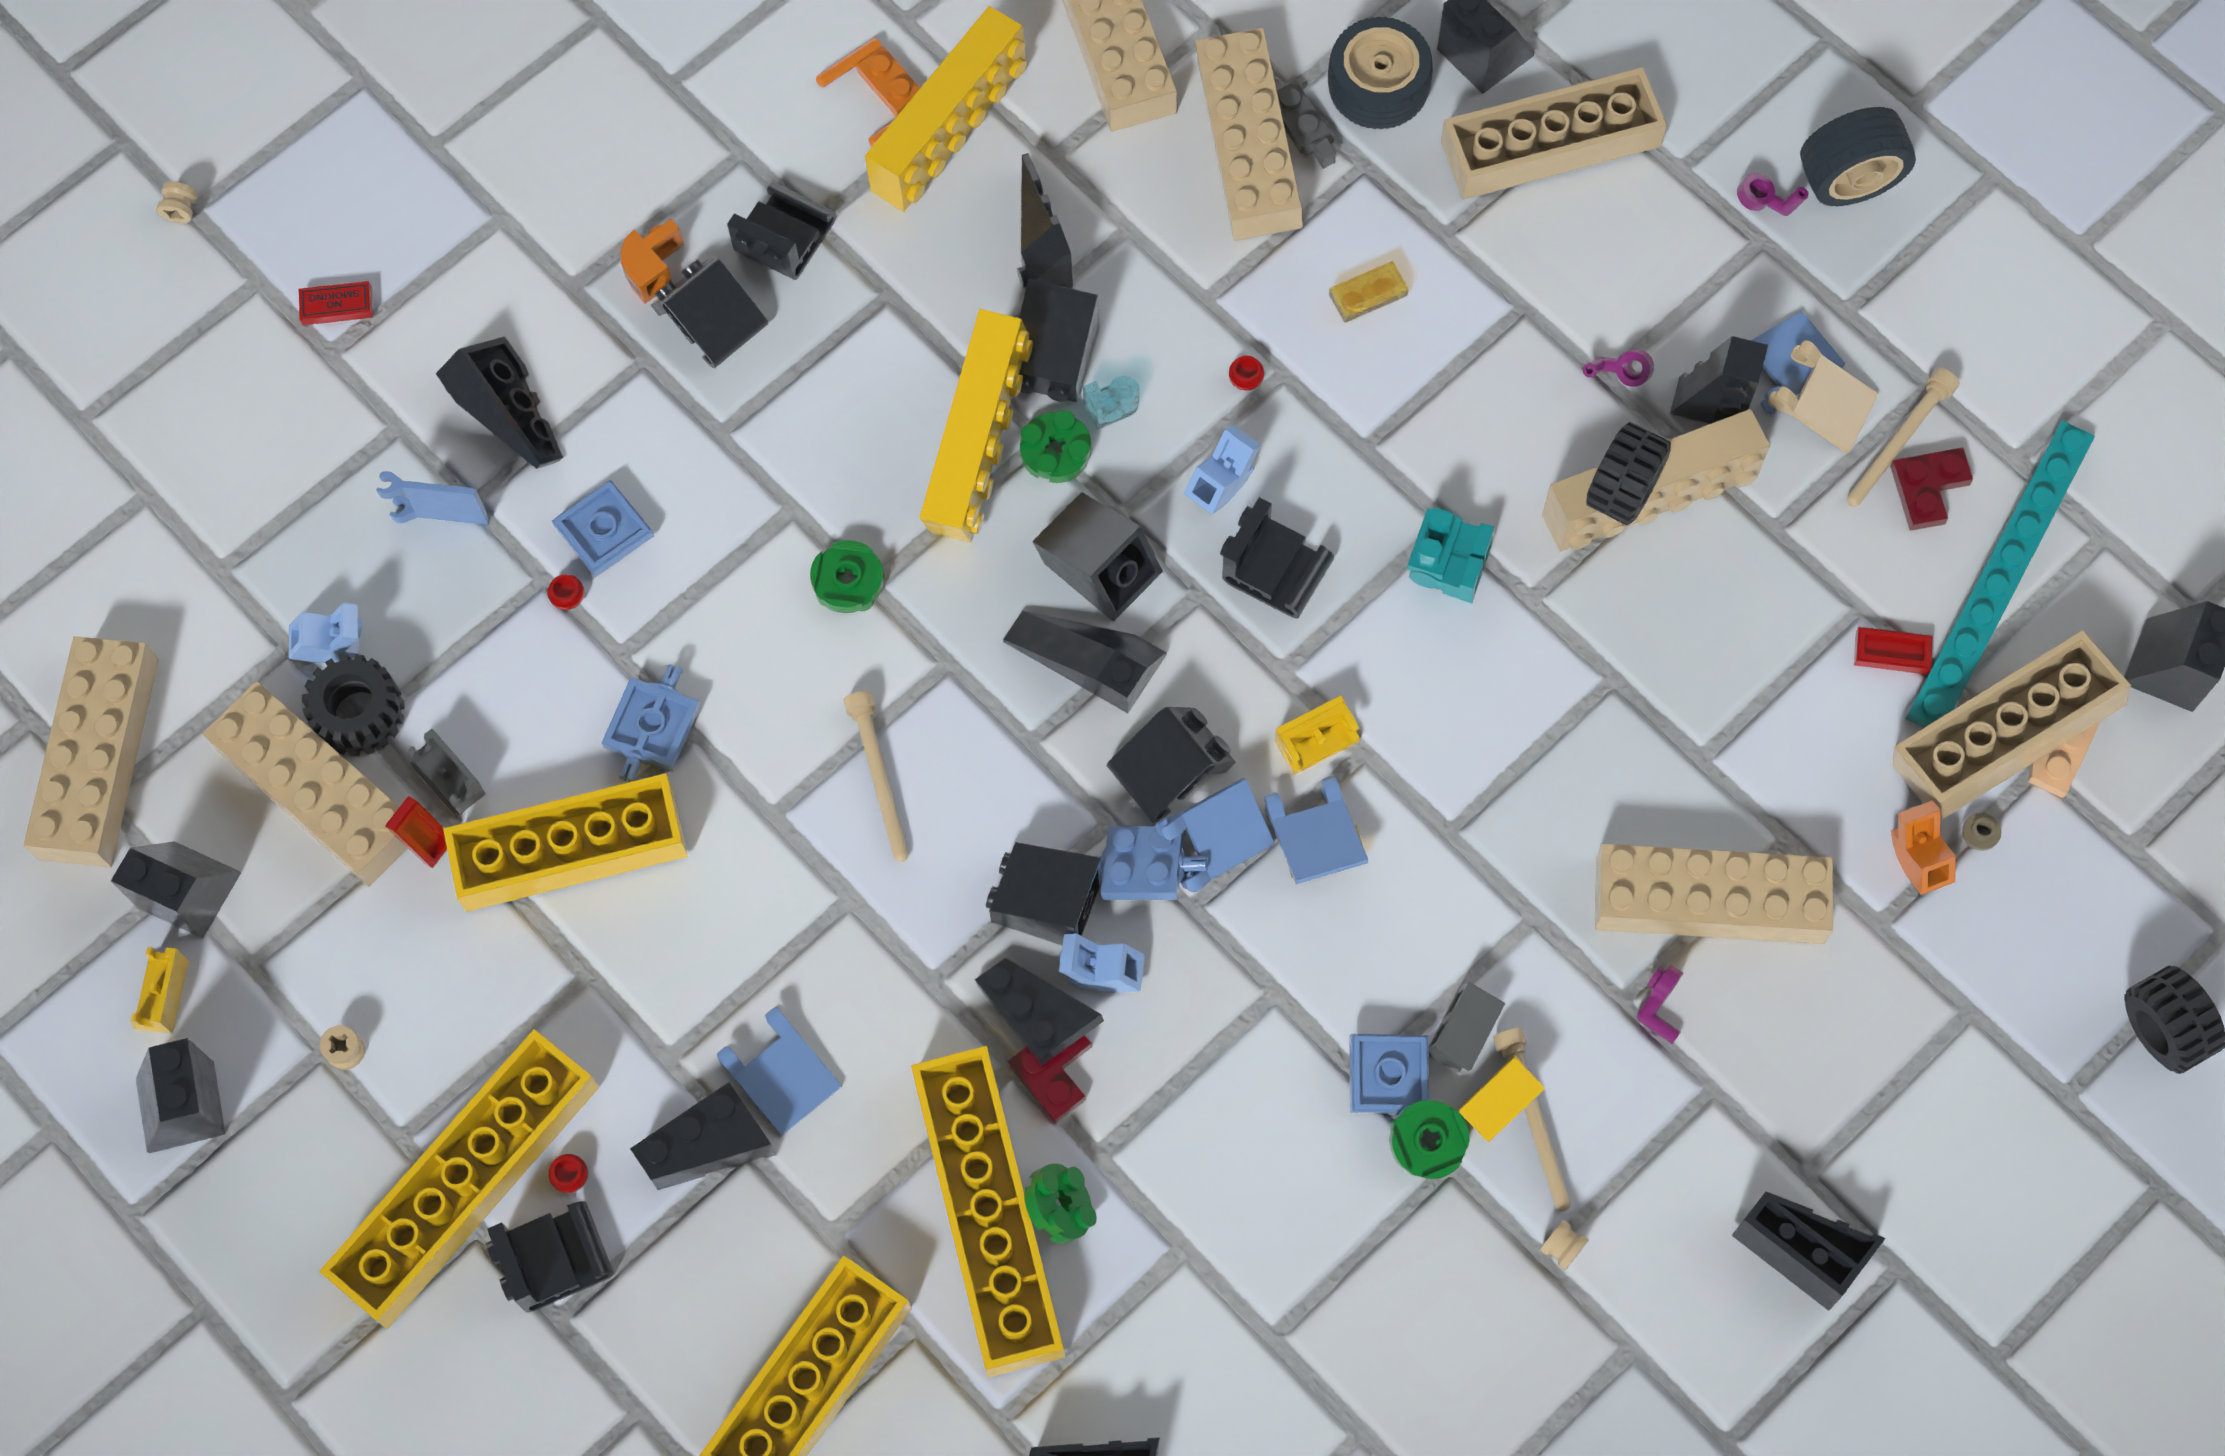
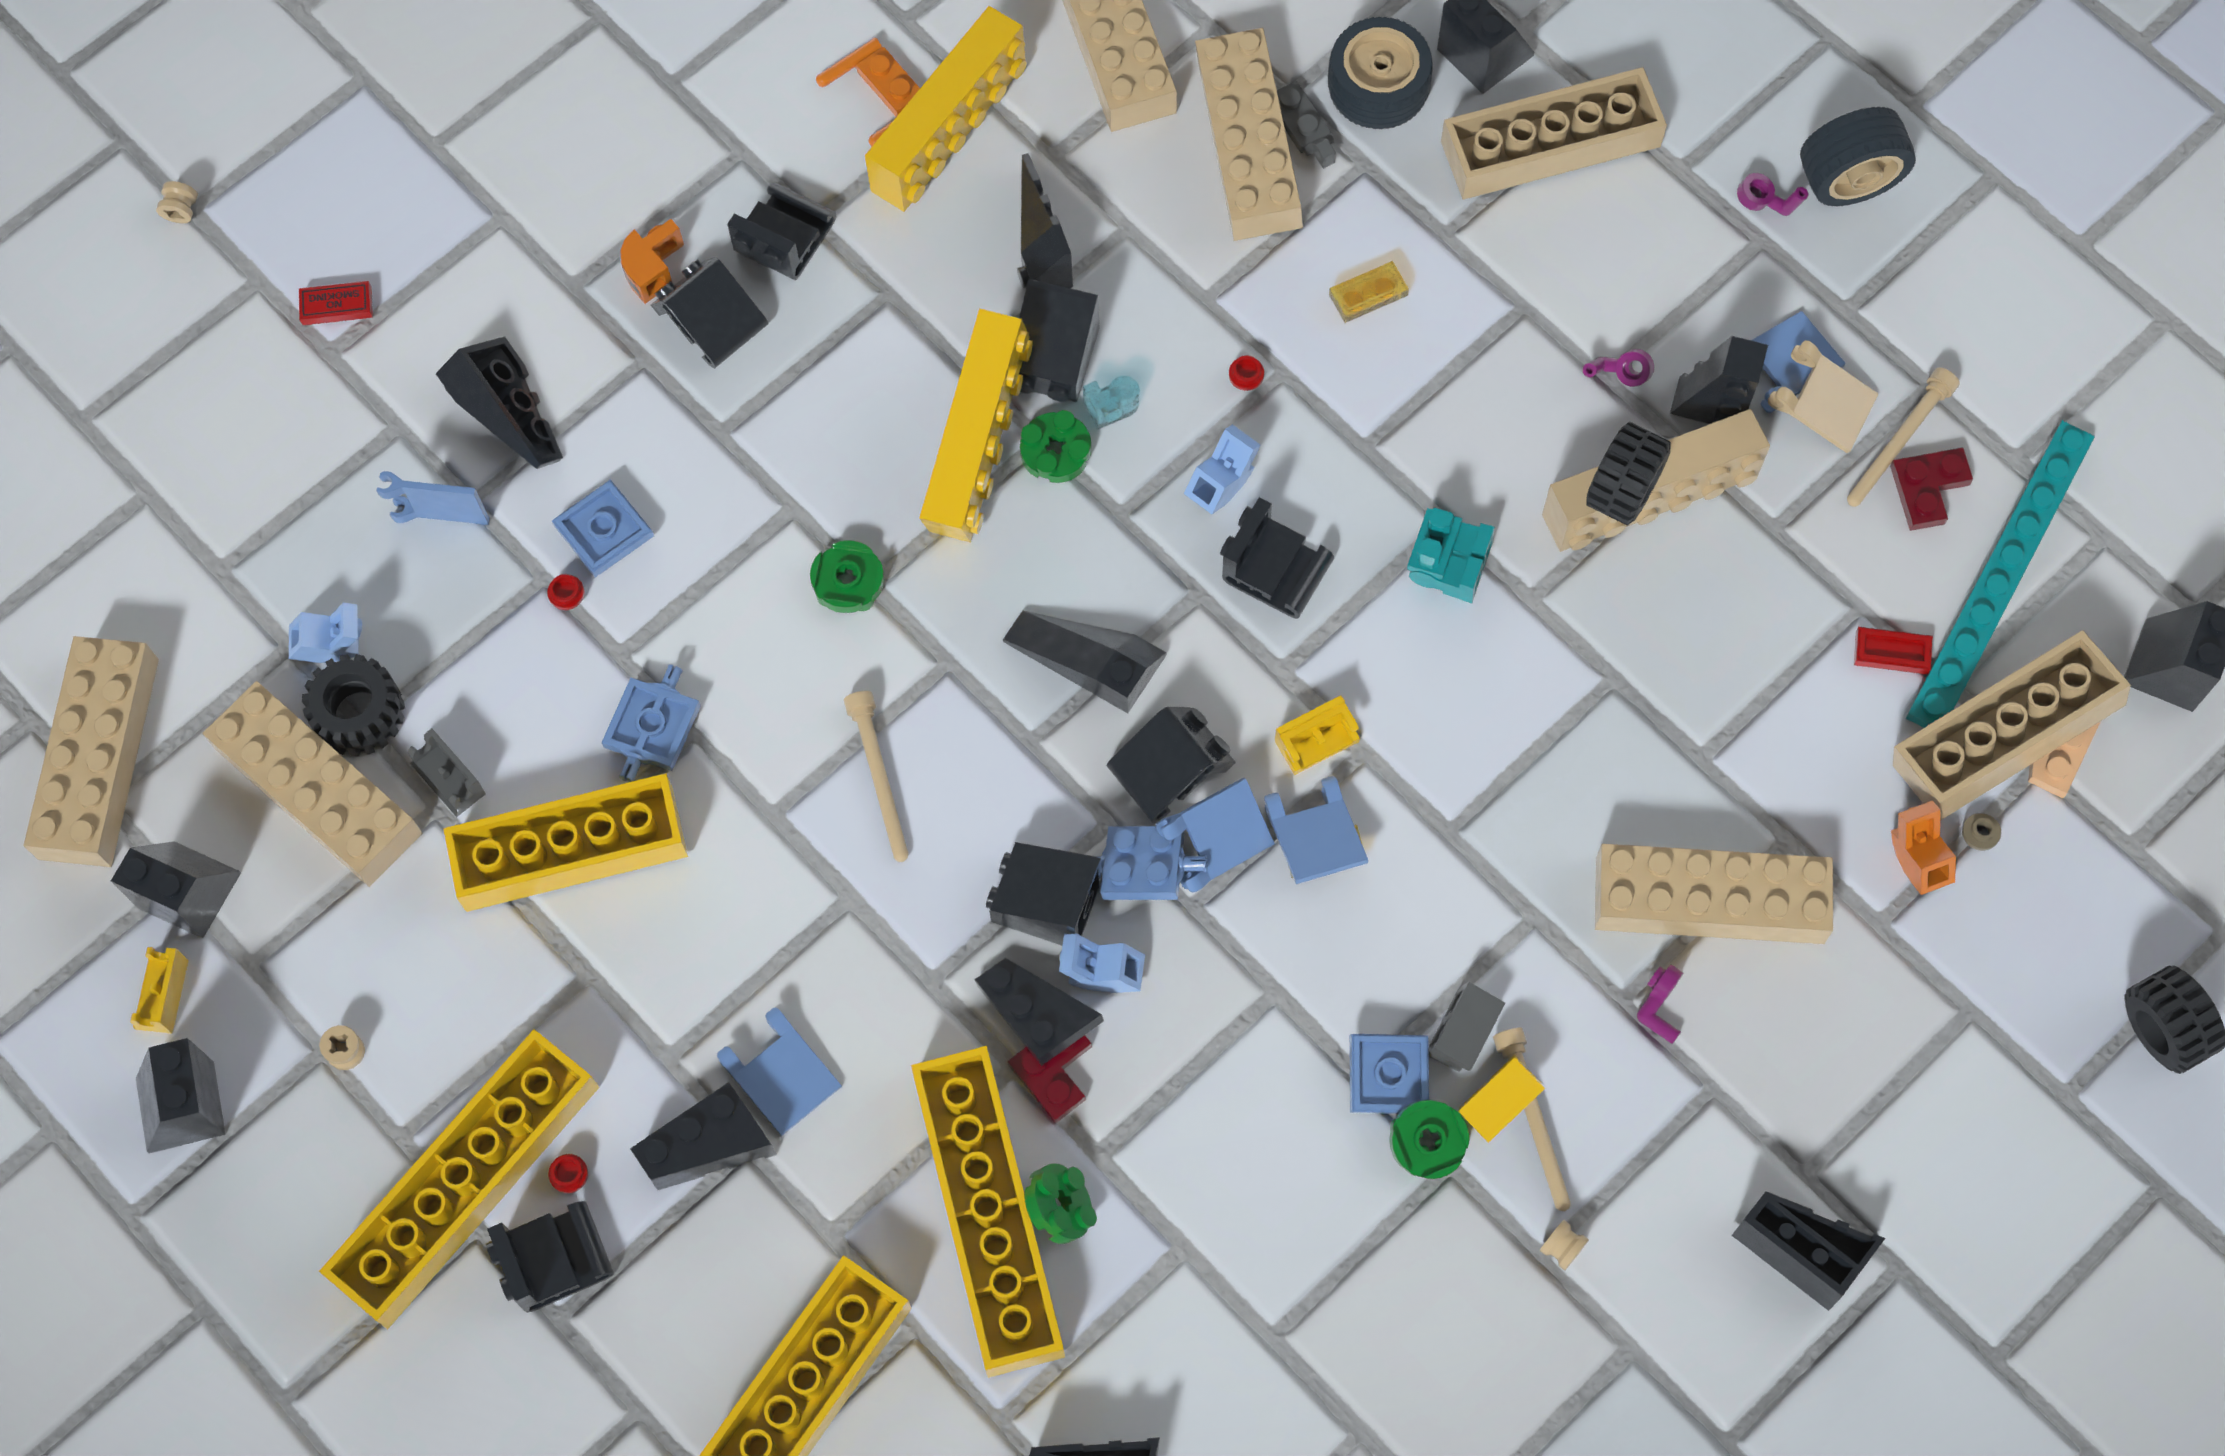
red tile [385,796,447,868] -> none
black slope [1032,492,1163,621] -> none

